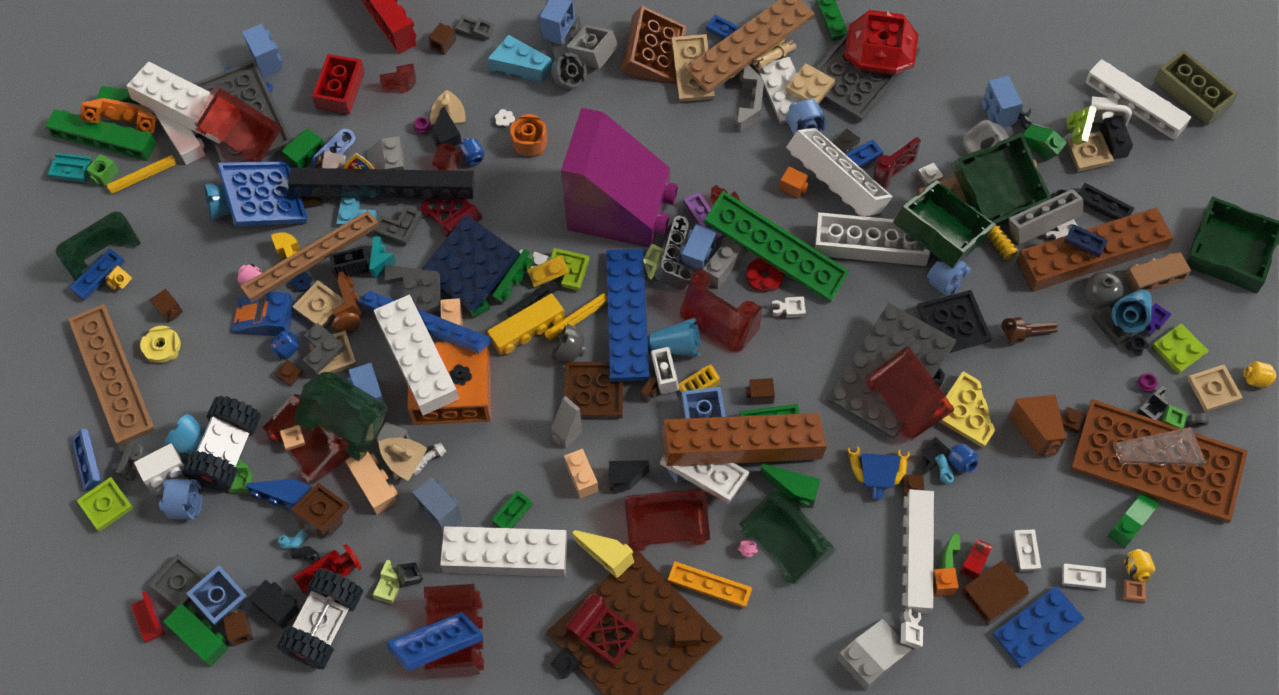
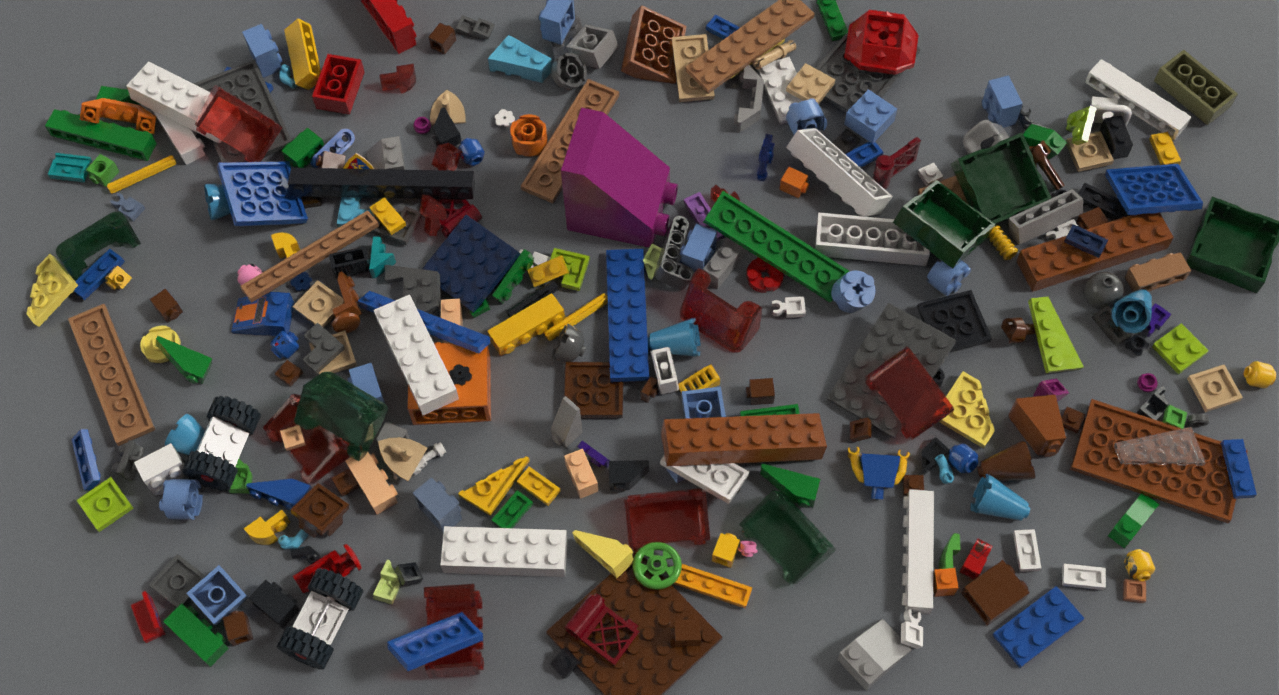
none -> light yellow plate [26,254,78,327]
none -> sand blue plate [110,193,145,222]
none -> green slope [156,336,212,384]
none -> yellow brick [244,510,290,545]
none -> medium azure arm [279,64,297,89]
none -> yellow brick [284,18,321,90]
none -> reddish brown plate [332,469,360,497]
none -> yellow plate [369,197,406,235]
none -> clear red brick [419,195,447,236]
none -> yellow wing [458,456,530,516]
none -> yellow plate [517,466,561,506]
none -> medium nougat plate [521,79,620,203]
none -> dark purple plate [577,441,610,468]
none -> bright green plate [632,542,682,590]
none -> yellow brick [712,533,740,568]
none -> clear blue plate [757,134,775,181]
none -> medium blue brick [831,270,876,313]
none -> medium blue brick [844,89,897,144]
none -> reddish brown plate [850,417,871,442]
none -> dark azure cone [970,474,1030,521]
none -> reddish brown cone [977,441,1035,481]
none -> lime wing [1028,297,1084,374]
none -> reddish brown piece [1029,140,1065,191]
none -> magenta slope [1033,378,1069,402]
none -> reddish brown brick [1076,207,1109,230]
none -> blue plate [1105,164,1203,215]
none -> yellow plate [1149,131,1181,165]
none -> blue plate [1221,439,1257,499]

